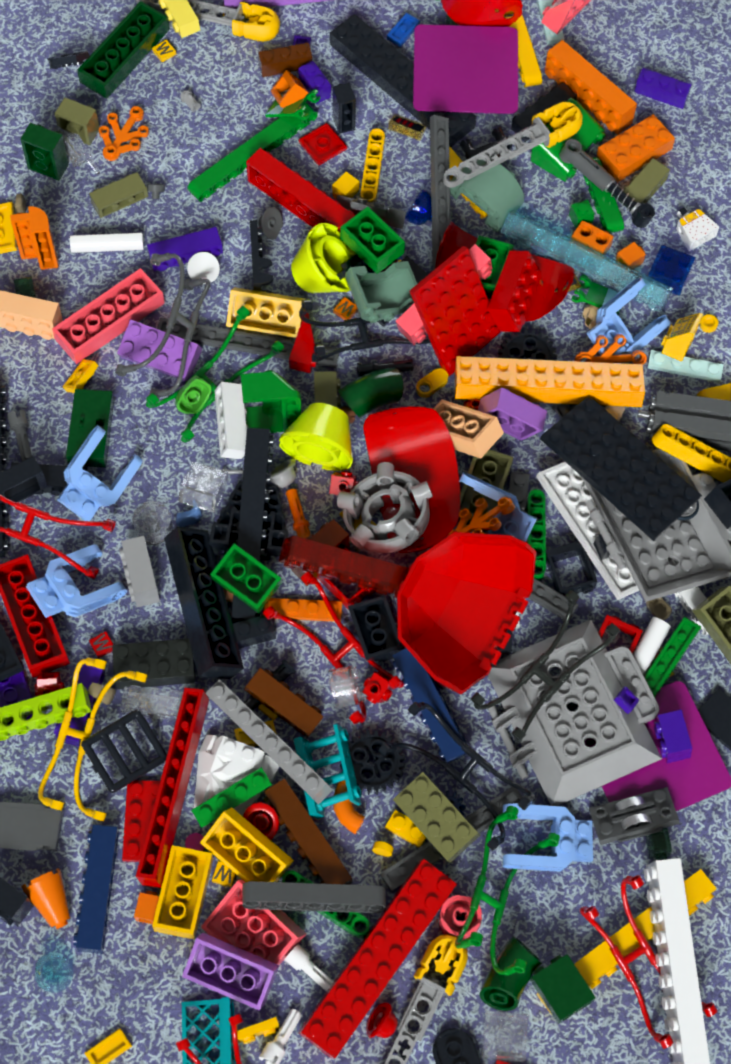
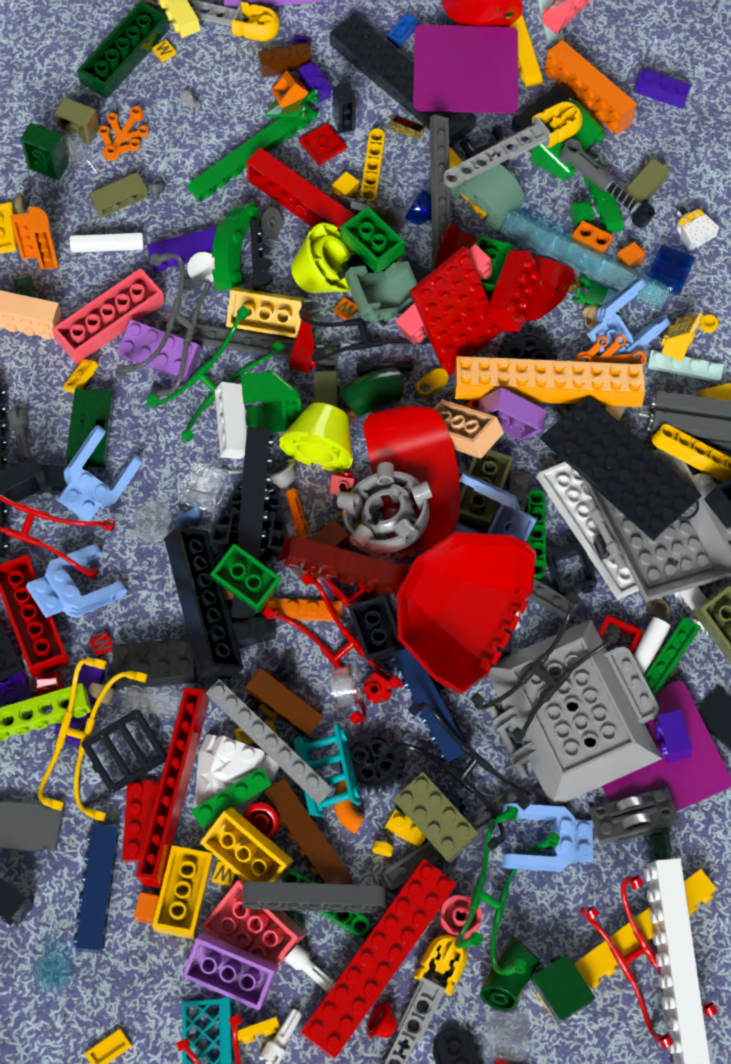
orange cone [21,868,70,929] -> none
black hinge [47,51,90,69] -> none
light grey brick [119,536,160,608] -> none
bright green piece [175,376,212,414] -> none
dark pink tile [185,833,205,851] -> none
orange plant [448,497,515,536] -> none
orange brick [596,114,675,183] -> none
dark purple tile [614,686,639,714] -> none
none -> green brick [212,201,260,292]

